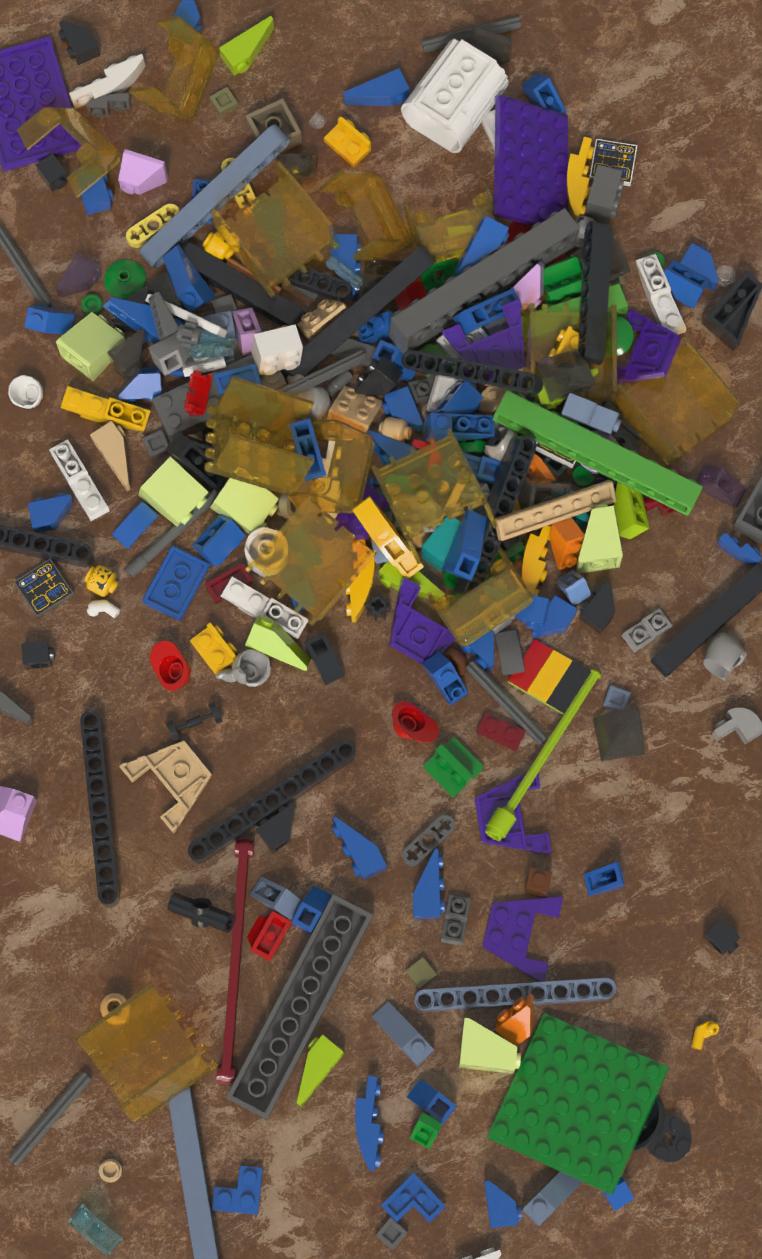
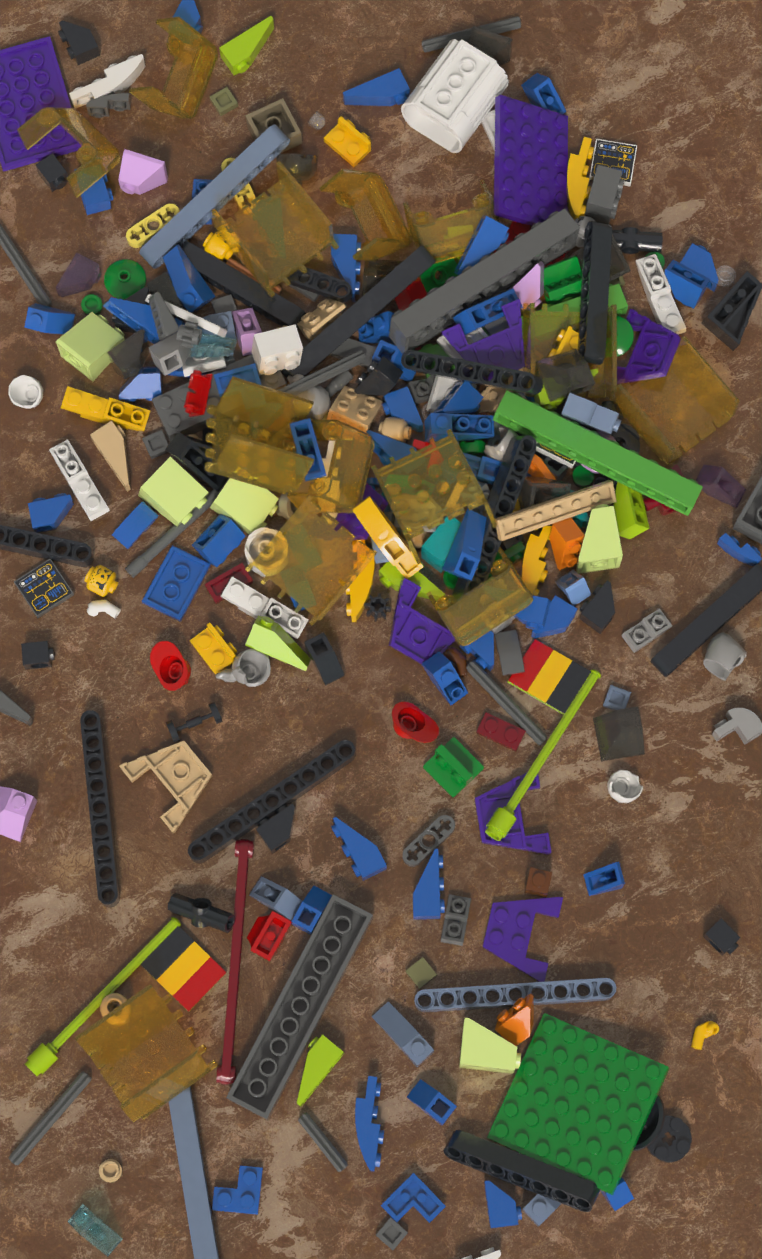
clear light blue axle [326,256,363,289] -> none
green plate [410,1113,443,1149] -> none
none -> flag [25,917,227,1077]
none -> dark grey axle [298,1113,348,1172]
none -> black beam [443,1130,600,1212]
none -> white hair [607,770,643,803]
none -> black piece [611,227,663,254]

